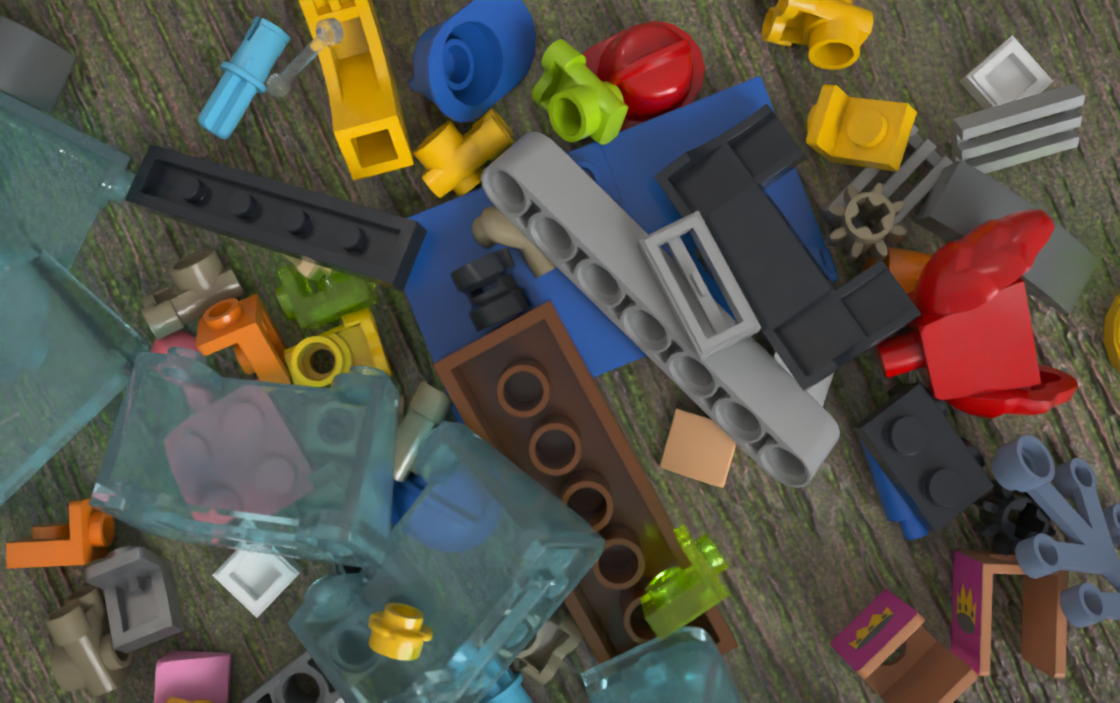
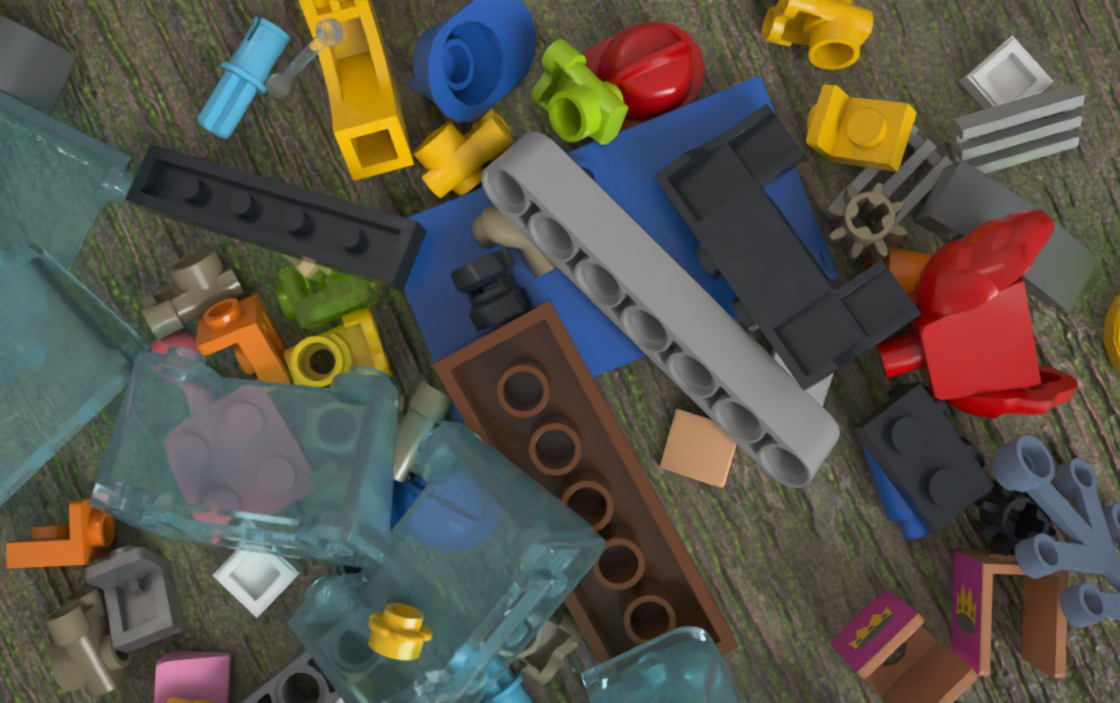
light grey tile [638,211,761,362] -> none
clear neon green bracket [640,523,730,641] -> none

